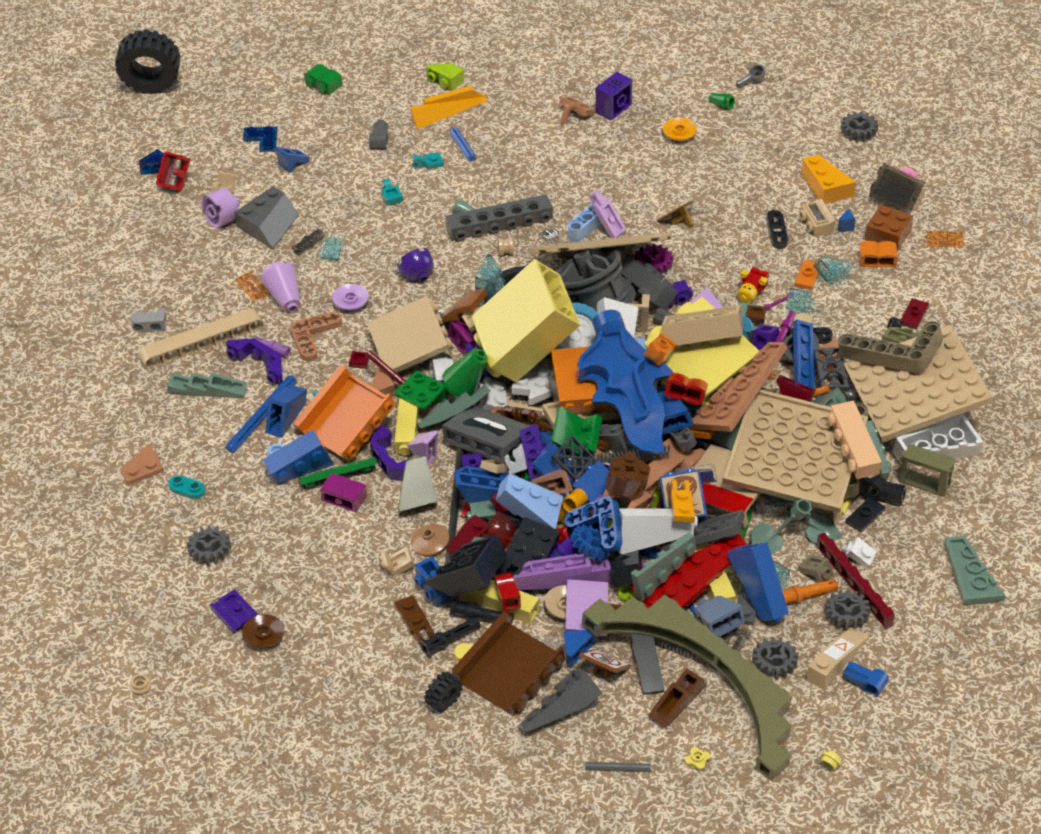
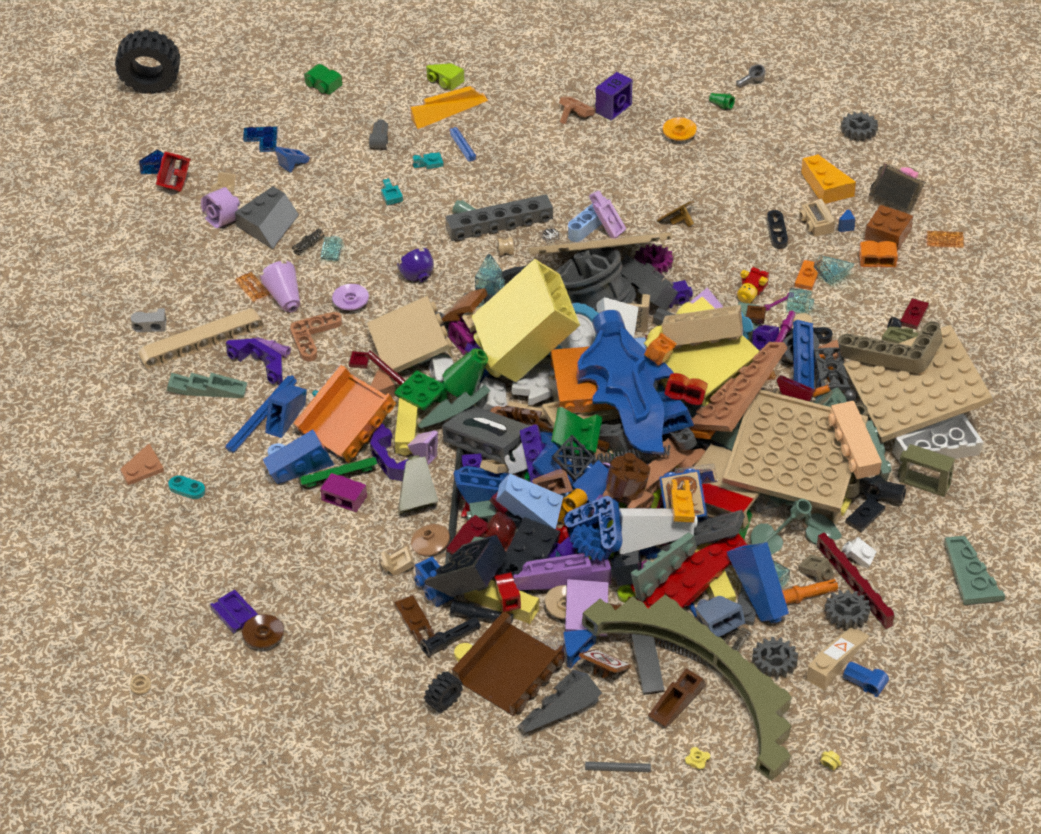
dark grey gear [187,526,231,565] -> none

